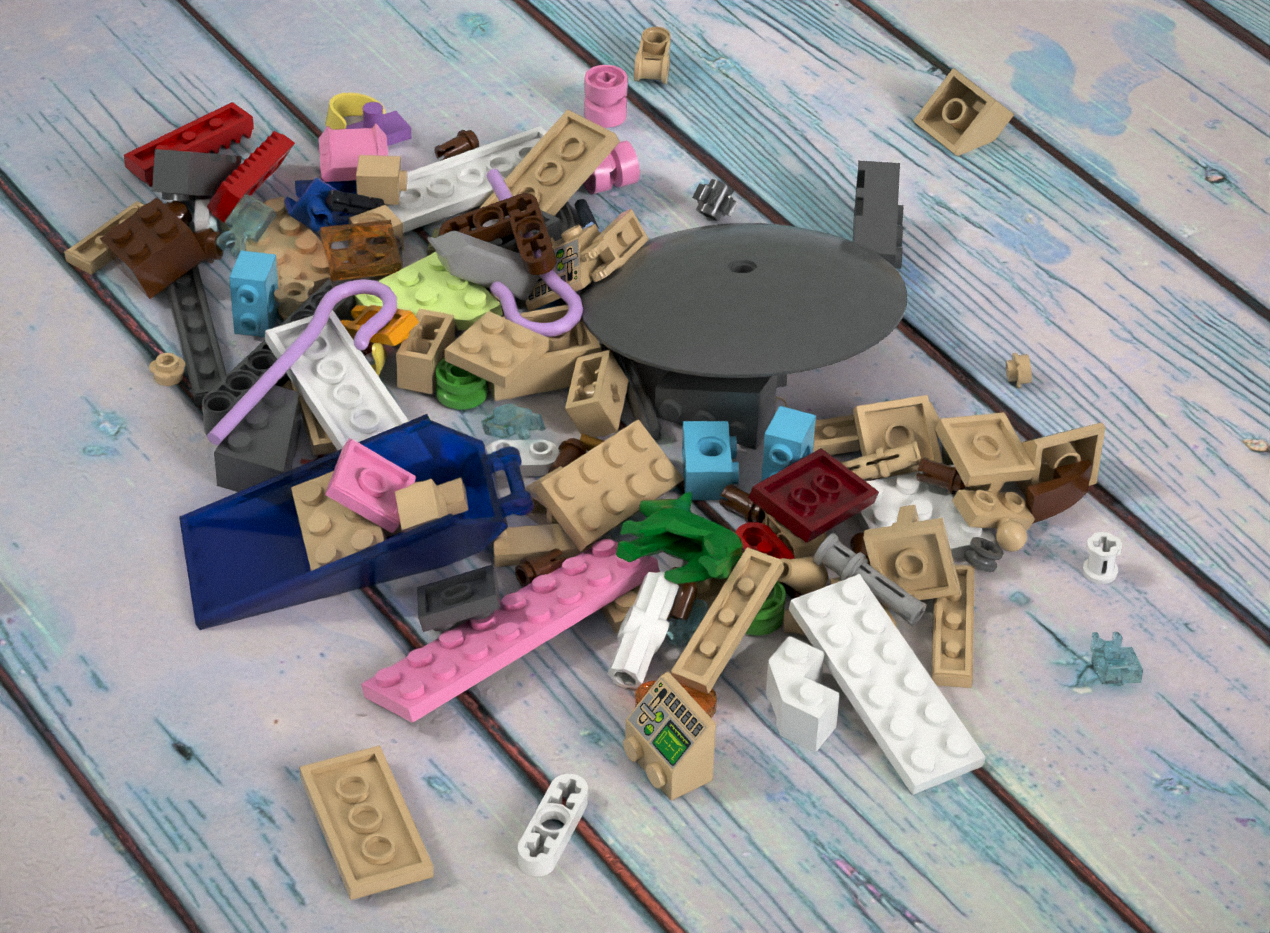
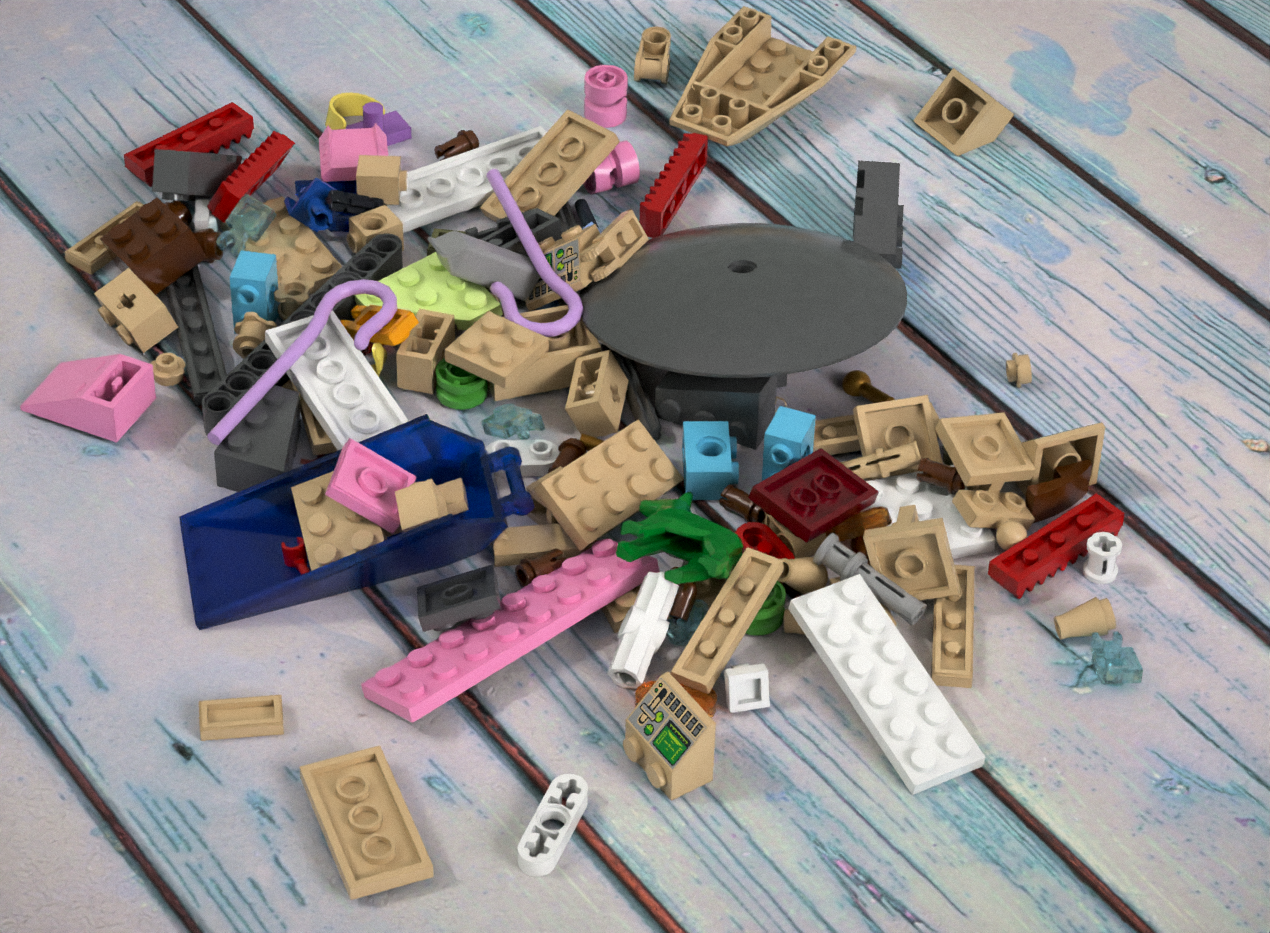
clear orange piece [320,219,402,281] -> none
reddish brown beam [439,193,557,275] -> none
dark grey gear [692,179,738,221] -> none
white brick [766,636,839,752] -> none
dark grey bush [964,537,1004,572] -> none
none -> bright pink slope [20,354,156,443]
none -> tan brick [94,268,178,353]
none -> tan tile [199,695,284,741]
none -> tan brick [233,312,277,359]
none -> red hand [281,537,316,587]
none -> red gear [639,133,708,238]
none -> tan wedge [669,6,856,146]
none -> white tile [724,663,770,713]
none -> clear orange tile [825,506,892,542]
none -> pearl gold bar [842,370,895,403]
none -> red gear [988,493,1125,599]
none -> tan cone [1054,597,1116,640]

